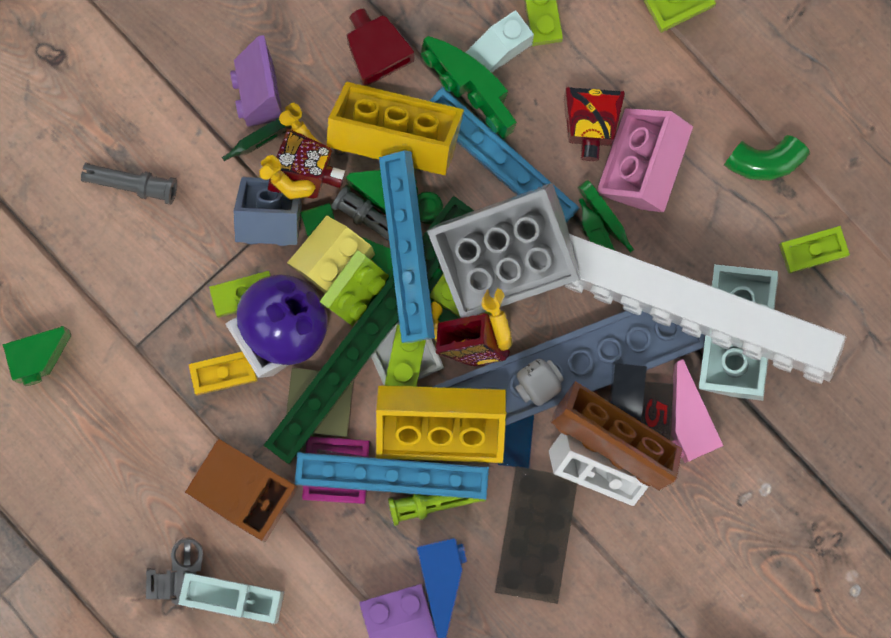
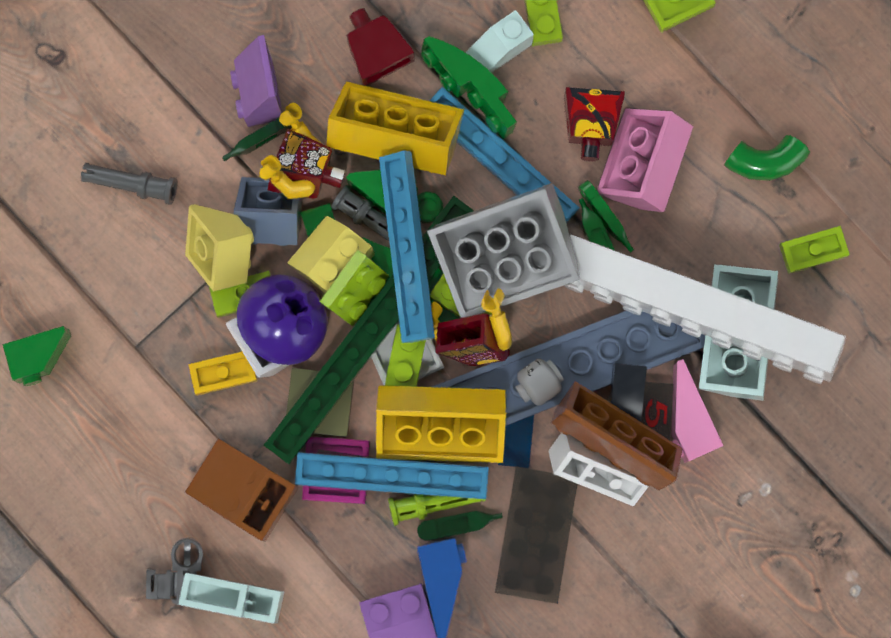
none -> light yellow slope [185,204,254,292]
none -> dark green piece [417,511,503,541]

